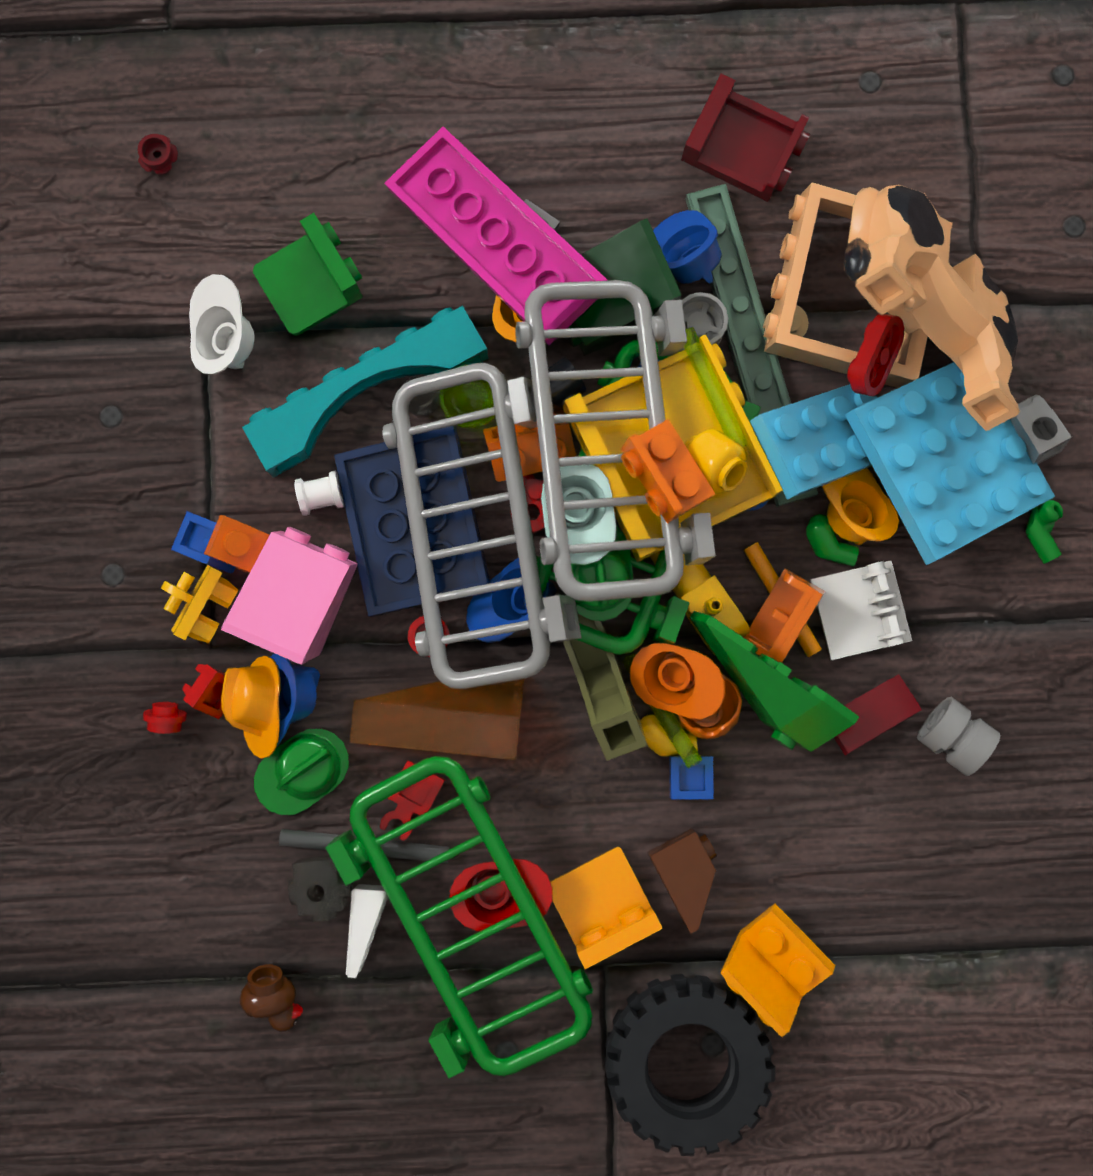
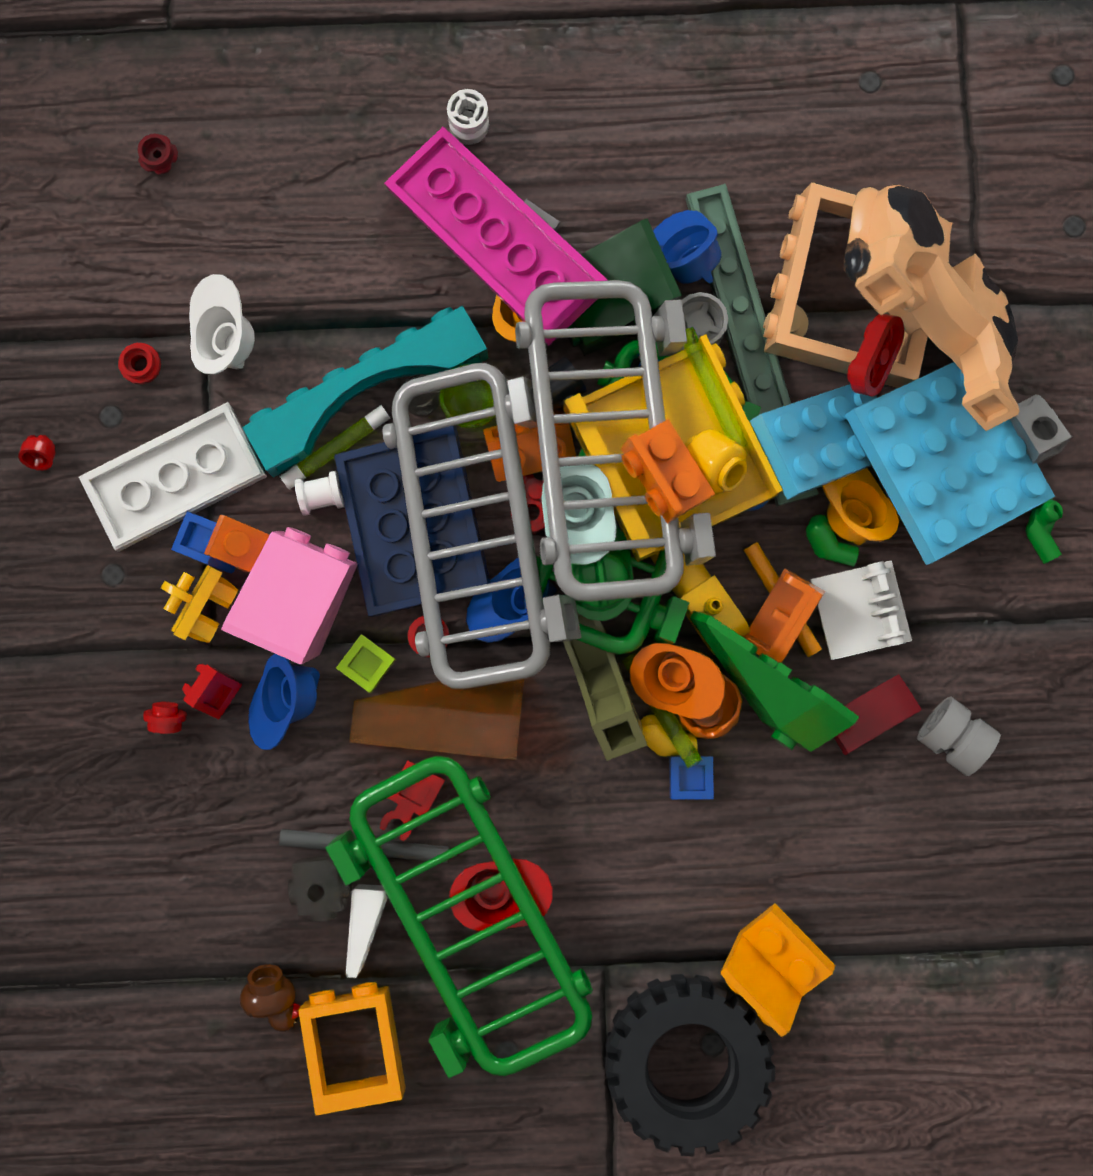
light orange piece [221,656,280,759] -> none
green bracket [253,213,363,336] -> none
green piece [254,729,349,815] -> none
light orange bracket [550,846,663,969] -> none
reddish brown slope [647,829,717,934] -> none
dark red panel [681,73,810,202] -> none
none -> red hinge [18,435,55,470]
none -> white tile [79,402,267,552]
none -> red plate [118,343,161,384]
none -> clear neon green bar [280,405,390,490]
none -> light orange window [298,982,406,1116]
none -> lime plate [336,634,396,693]
none -> white wheel [447,89,489,145]

